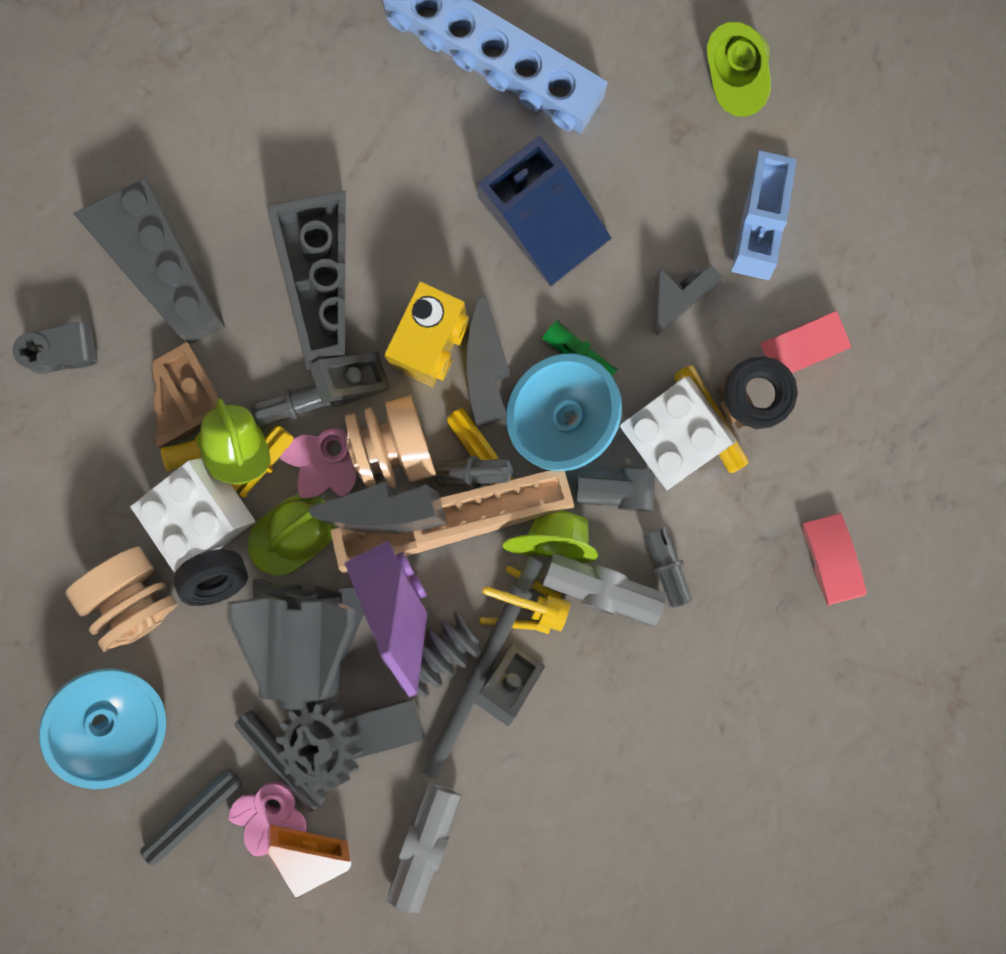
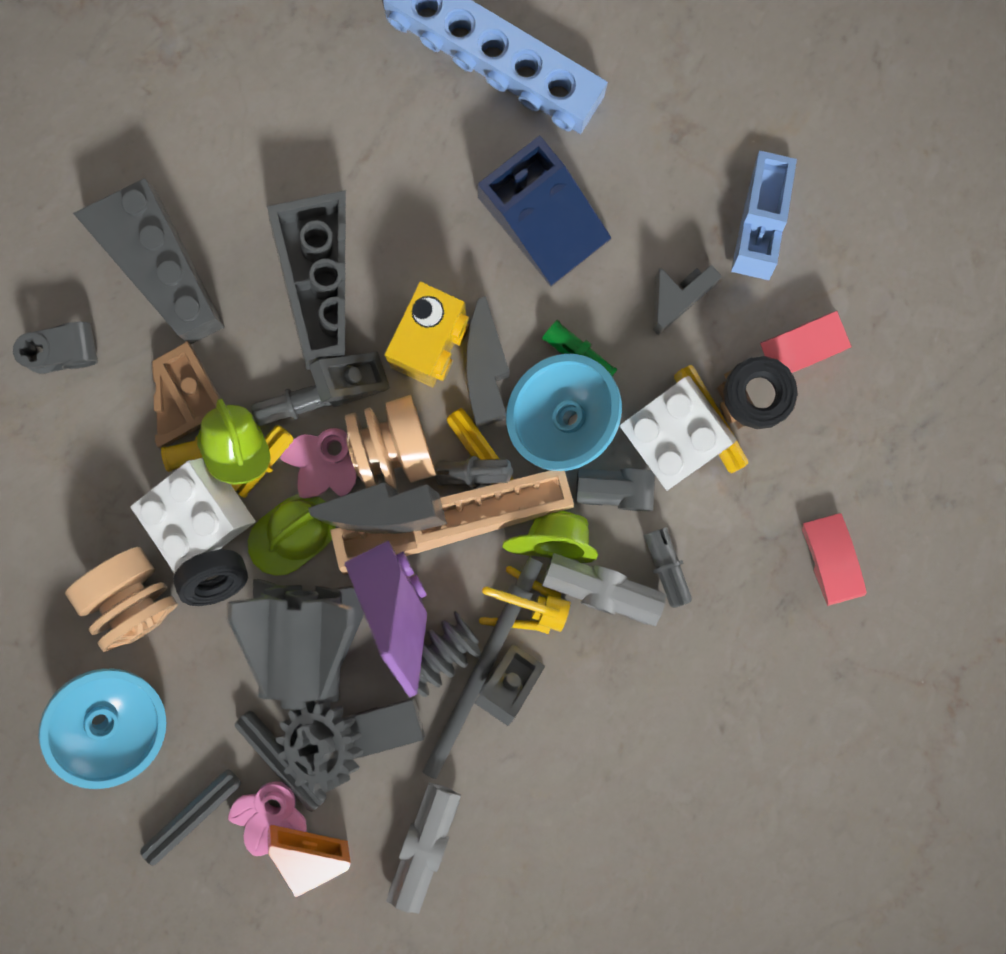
lime piece [707,21,771,117] -> none

